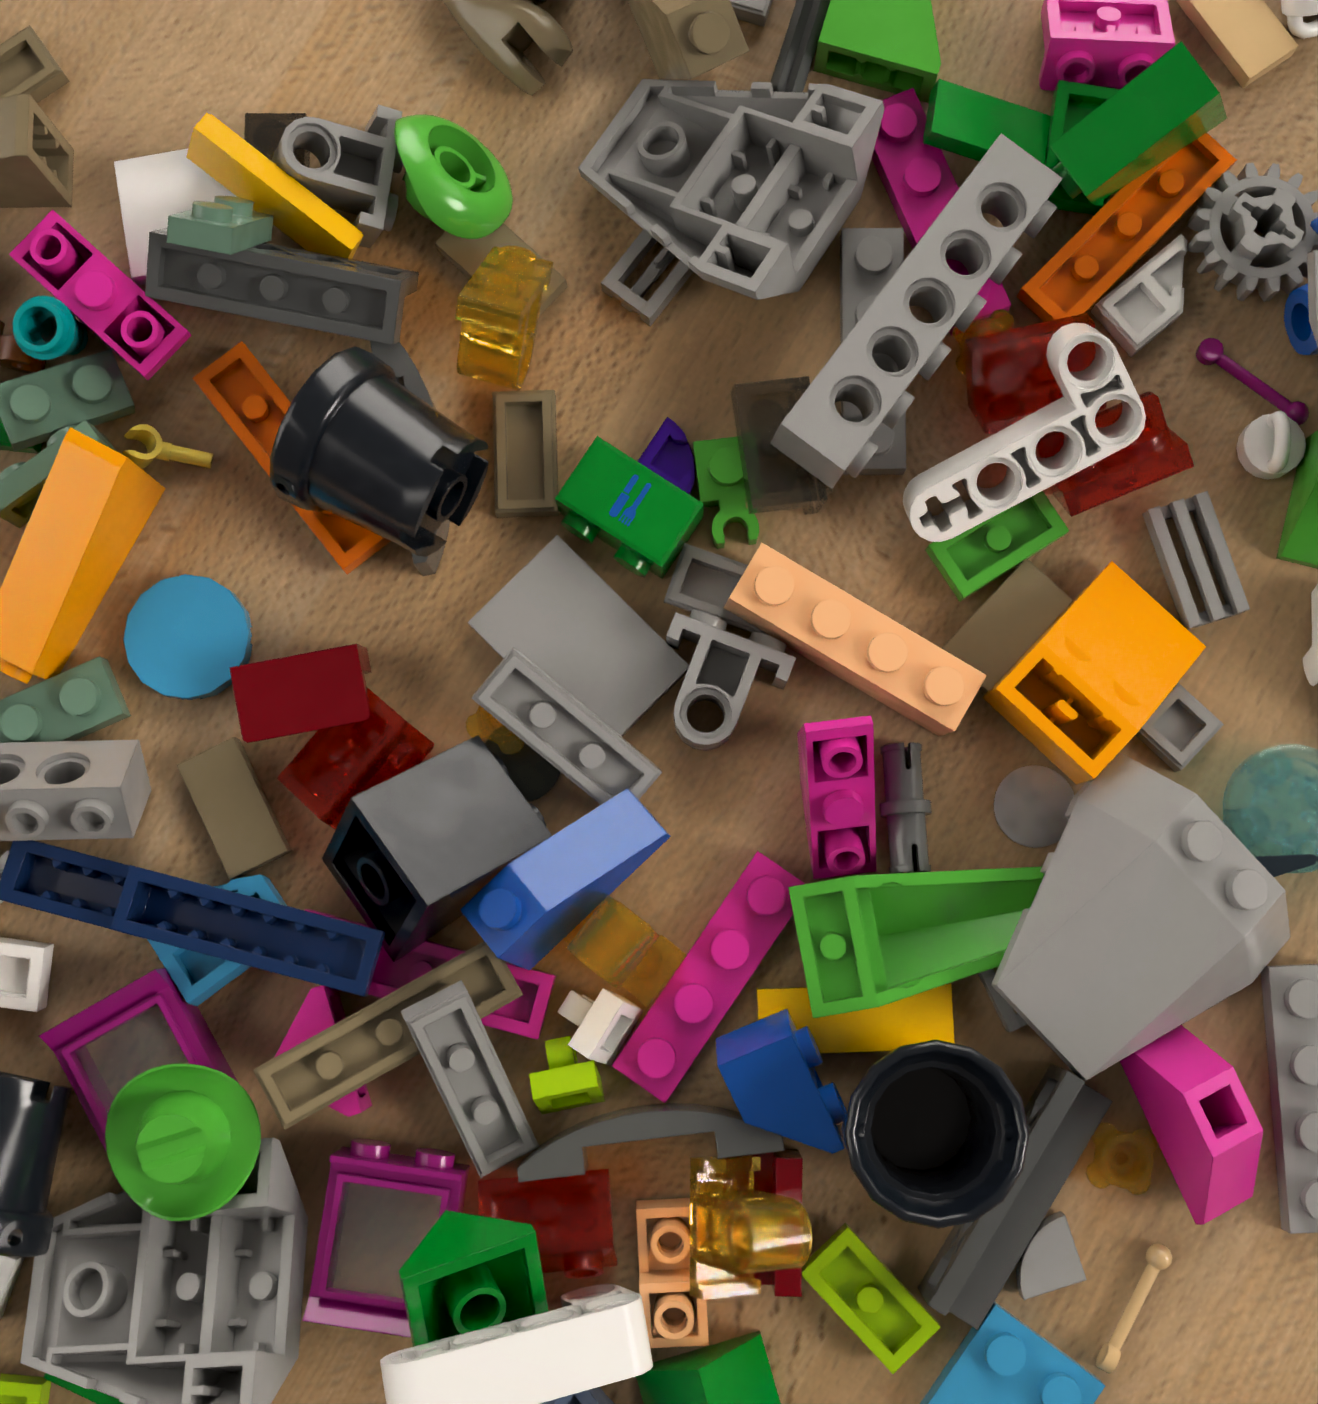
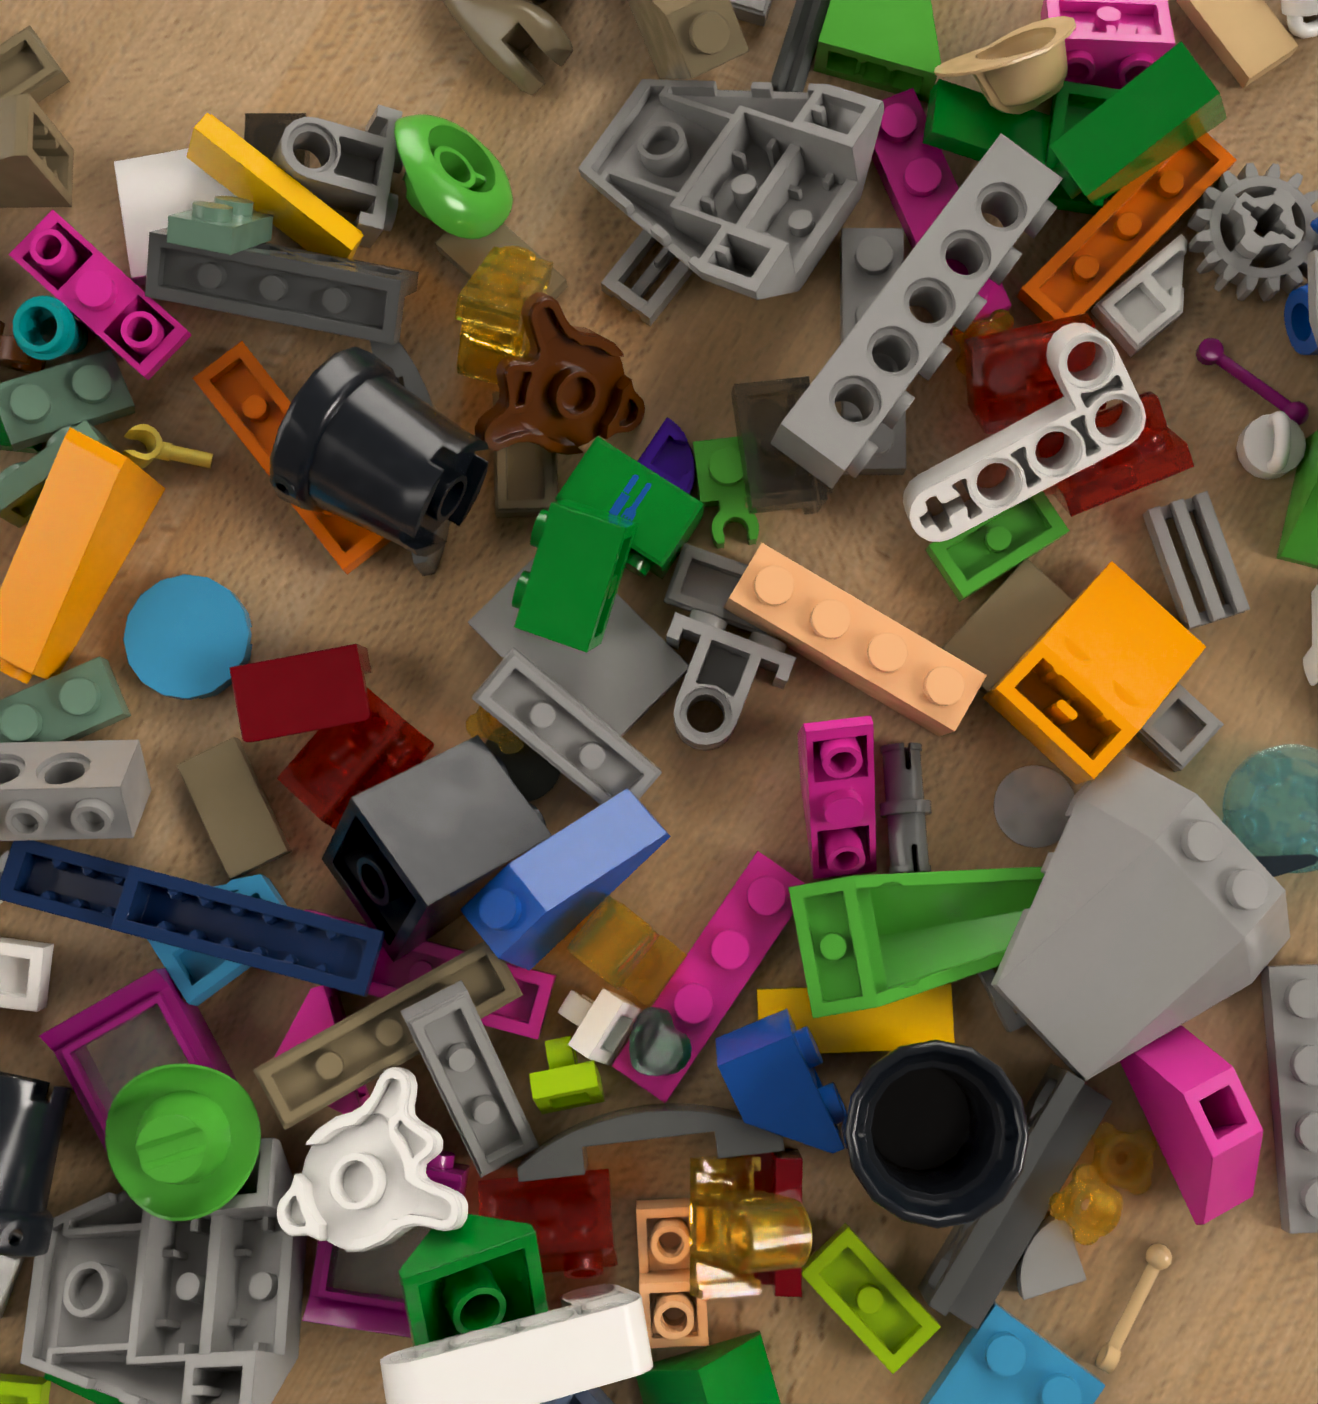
none -> white tile [277,1067,468,1252]
none -> reddish brown tile [475,292,645,455]
none -> green brick [512,499,638,653]
none -> piece [629,1007,692,1076]
none -> tan piece [934,16,1076,114]
none -> clear yellow plate [1048,1164,1123,1245]

